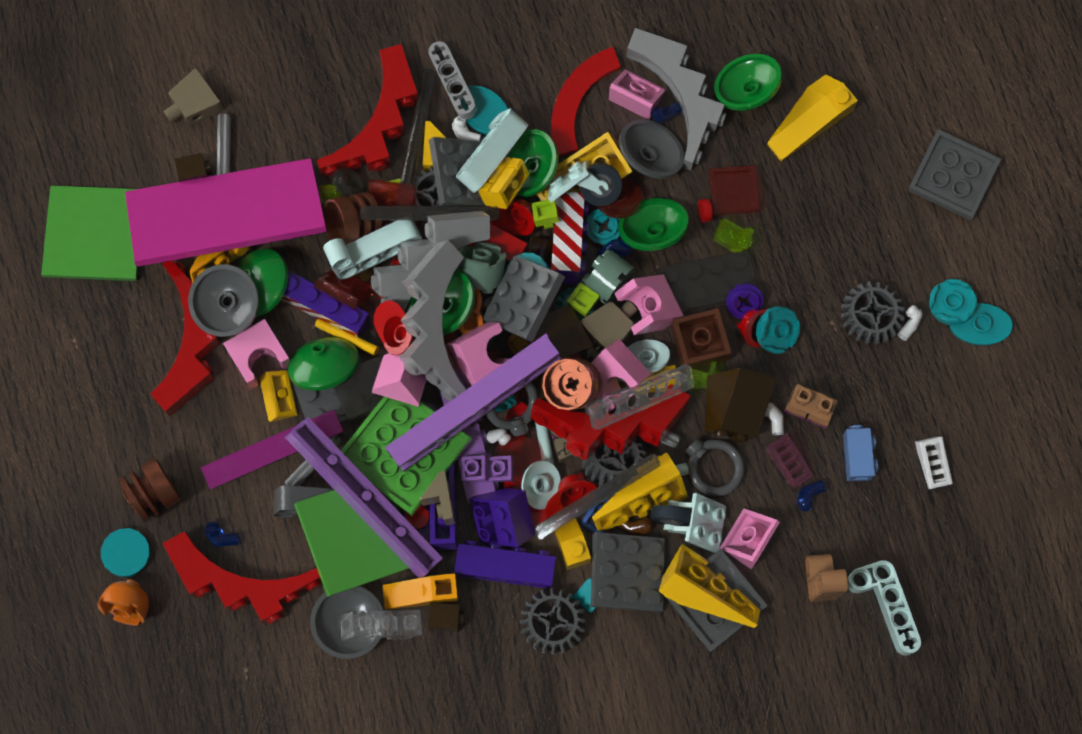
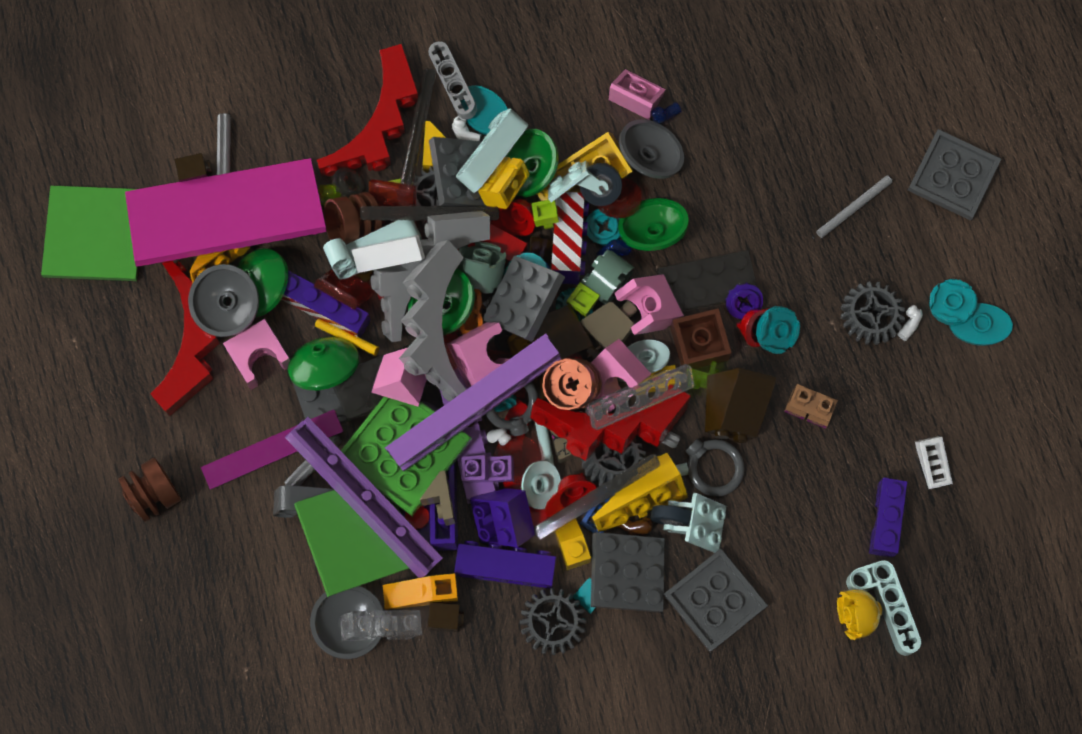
orange cylinder [97,579,149,626] -> none
teal tile [101,528,151,577] -> none
red arch [162,532,321,625] -> none
dark tan torso [163,68,223,125] -> none
clear blue arm [205,522,239,547] -> none
yellow slope [259,370,297,422] -> none
red piece [374,301,416,355] -> none
red tile [551,47,621,158] -> none
light grey arch [626,28,726,171] -> none
yellow wedge [659,544,760,628] -> none
red tile [698,199,713,223] -> none
clear red plate [708,165,760,215] -> none
clear neon green bracket [713,218,754,253] -> none
green dish [714,54,782,111] -> none
bright pink slope [719,508,780,569] -> none
white arm [764,402,784,435] -> none
clear pink slope [766,434,813,489] -> none
yellow wedge [767,75,858,162] -> none
clear blue arm [796,480,826,512] -> none
medium nougat beam [805,554,848,602] -> none
medium blue brick [843,425,878,481] -> none
none -> white tile [351,235,425,273]
none -> light grey bar [816,175,893,238]
none -> yellow cylinder [837,589,882,640]
none -> dark purple arch [869,478,907,558]

